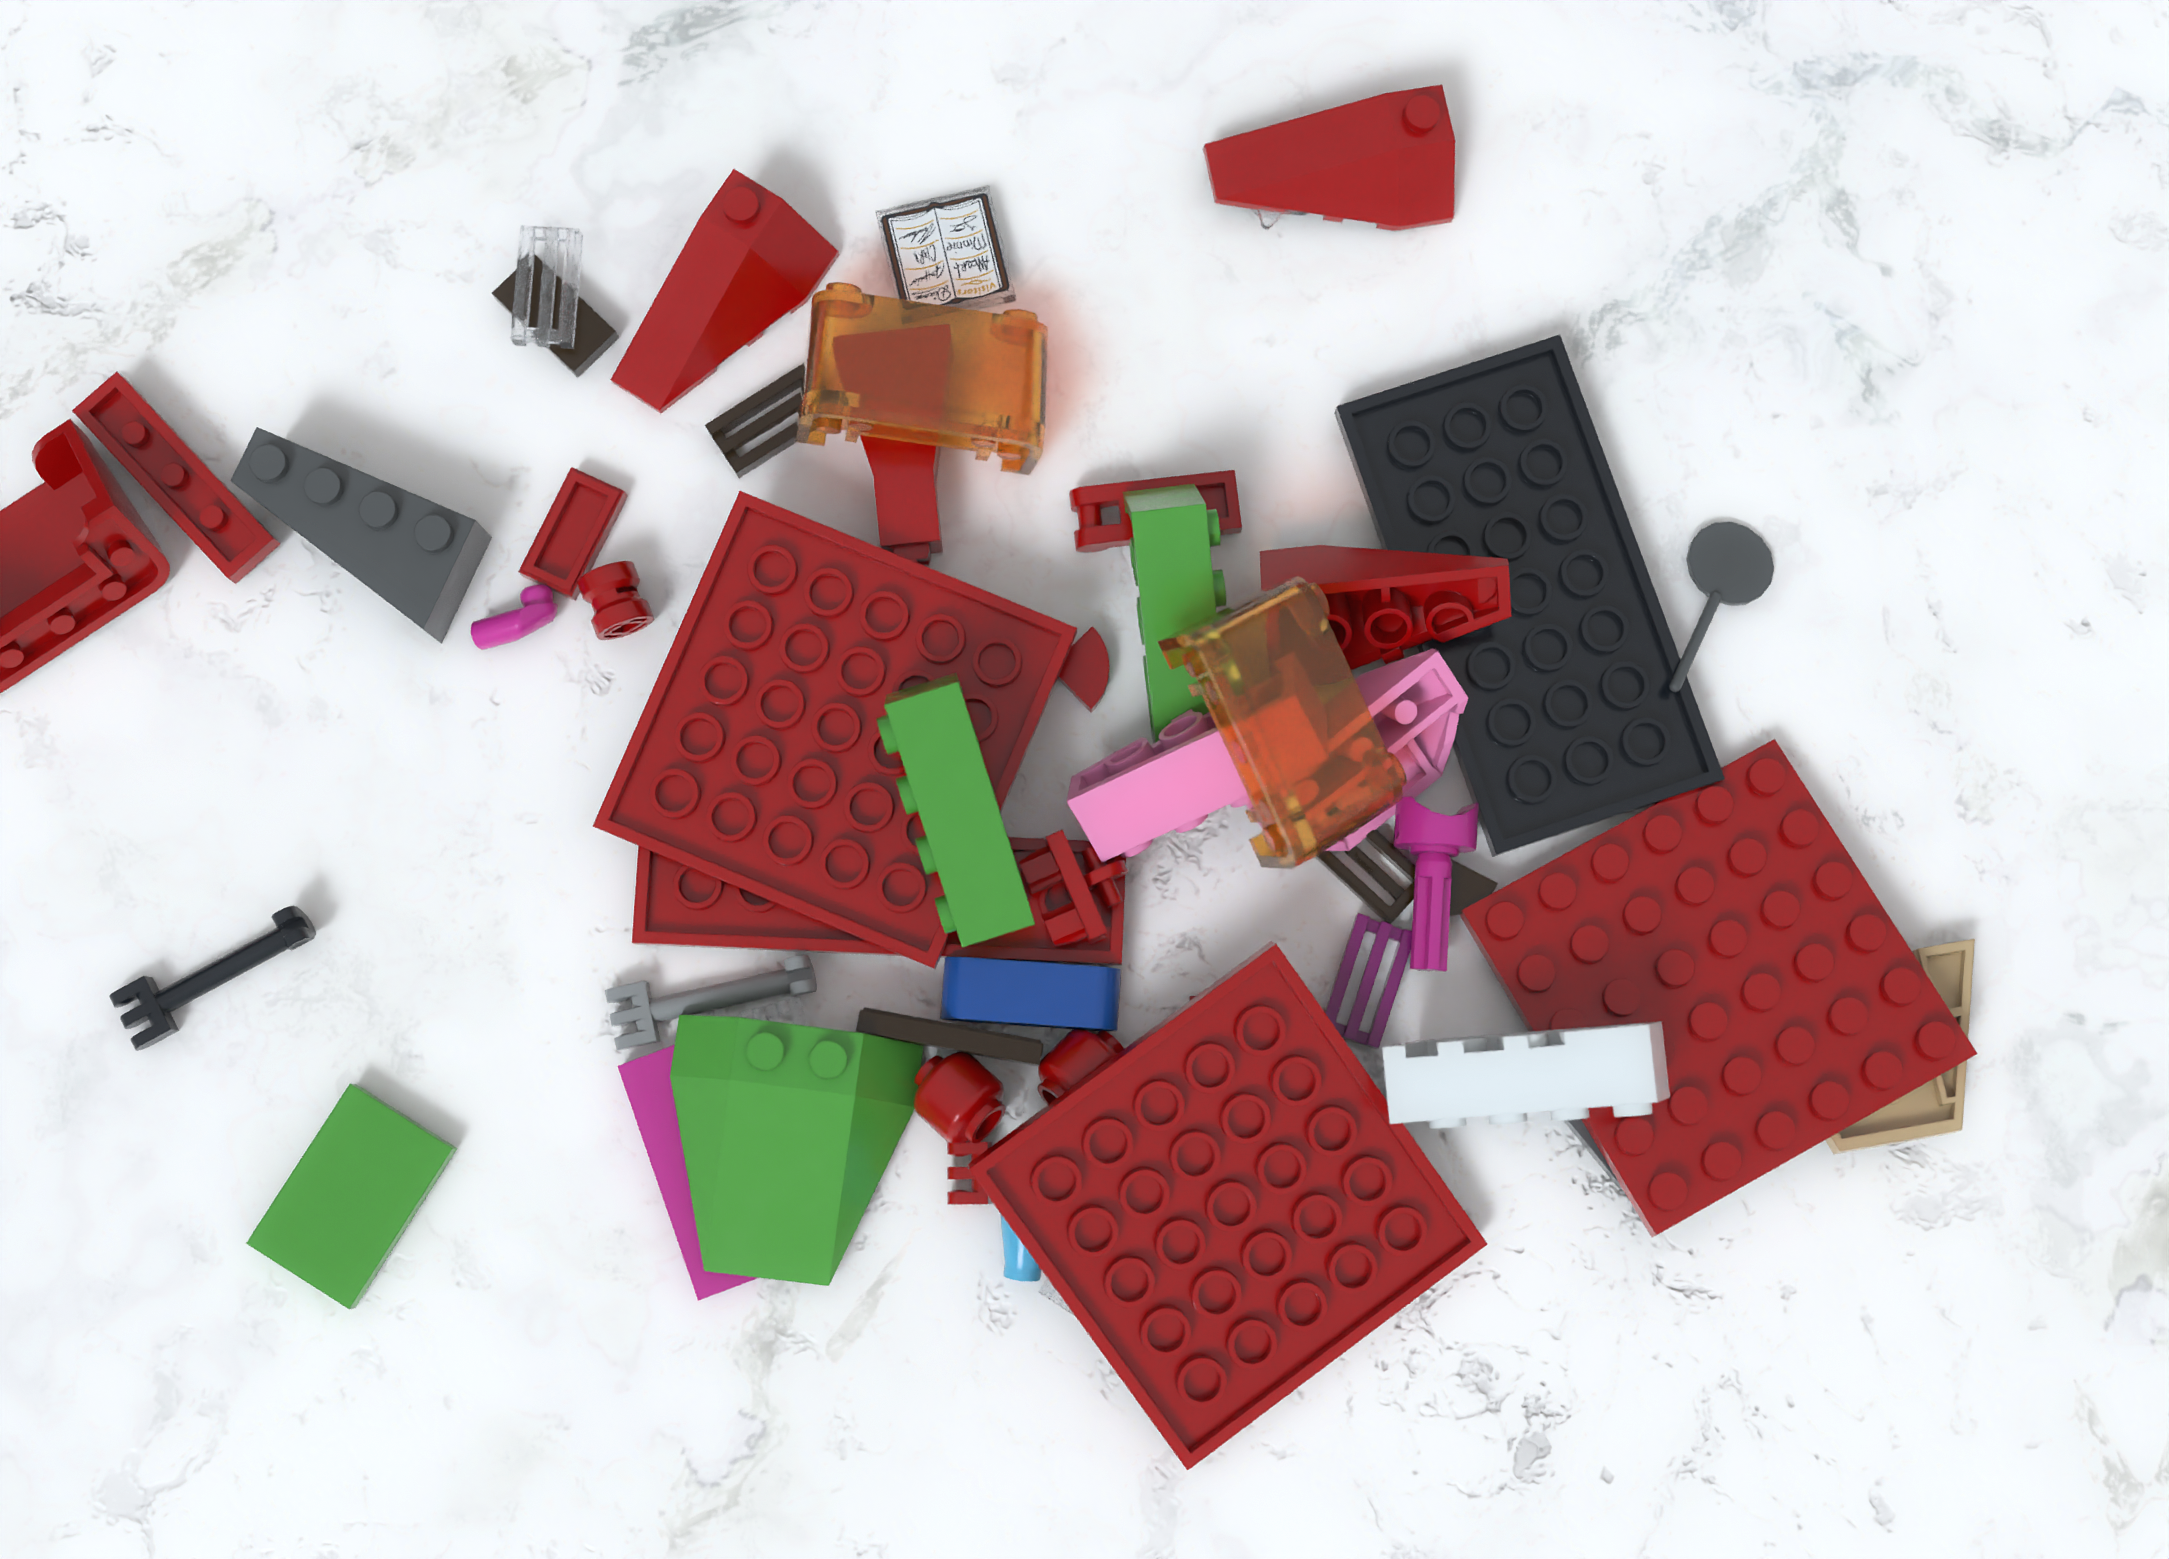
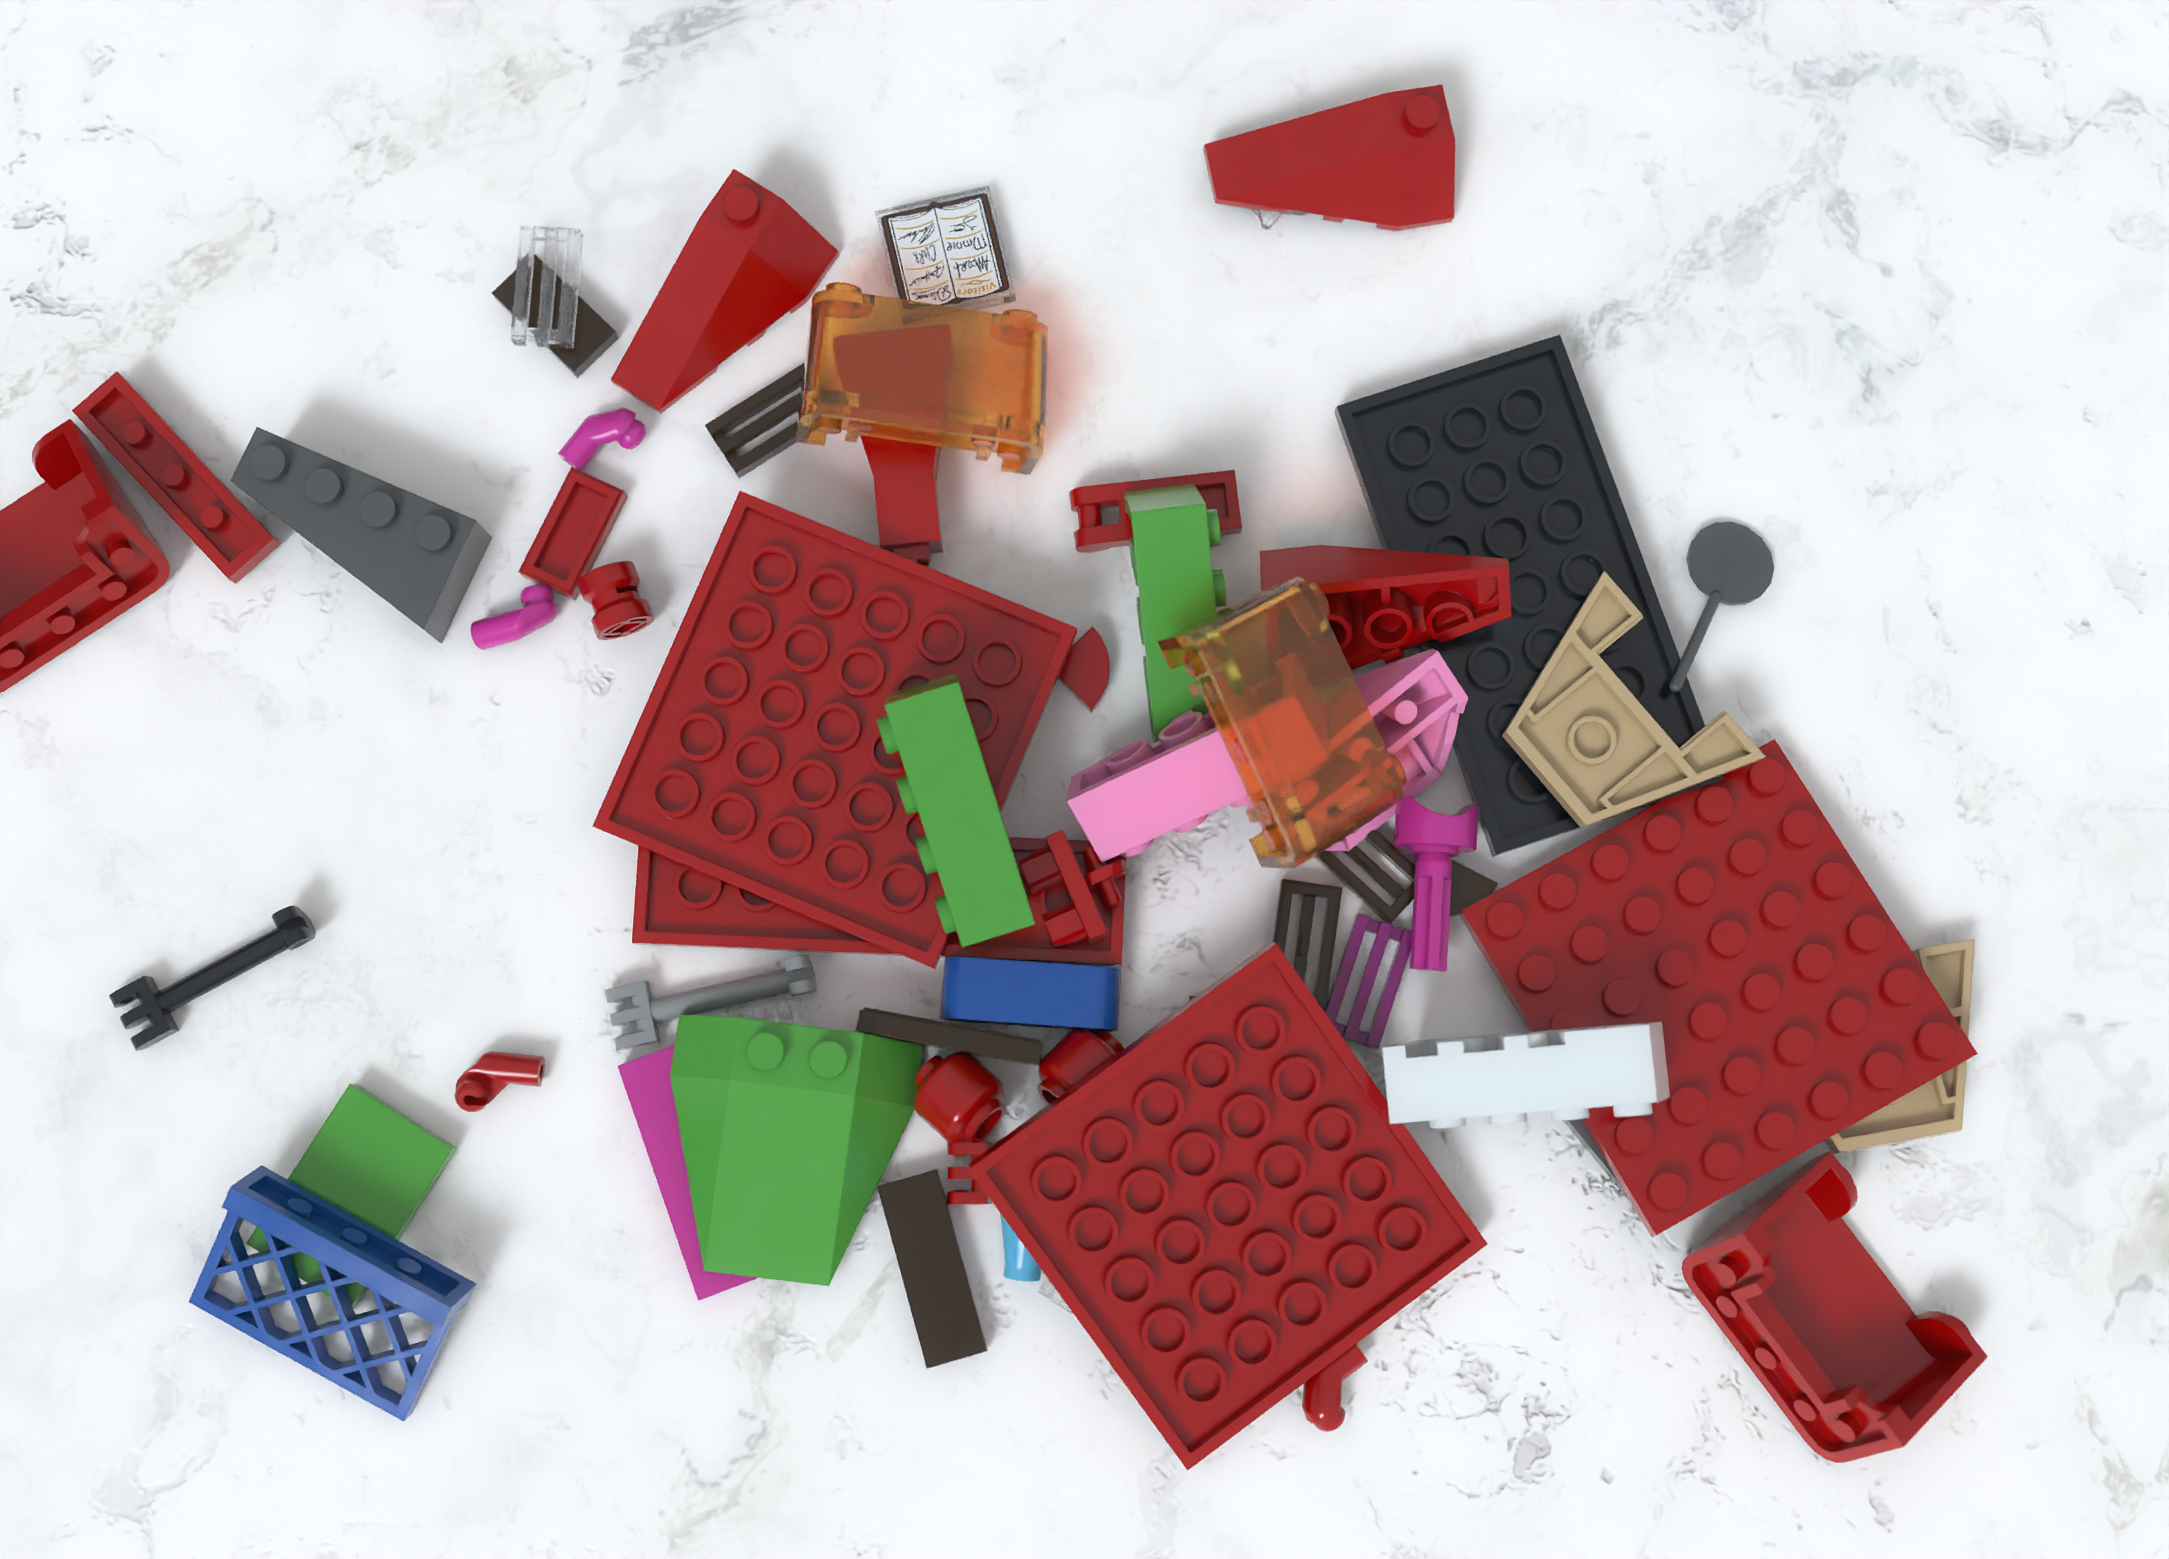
none -> blue fence [189,1165,476,1422]
none -> red arm [454,1051,545,1112]
none -> dark pink arm [557,407,646,471]
none -> dark brown tile [877,1169,988,1369]
none -> dark brown tile [1272,879,1342,1009]
none -> red arm [1302,1344,1368,1432]
none -> tan wing [1502,571,1766,829]
none -> red windscreen [1681,1151,1988,1463]

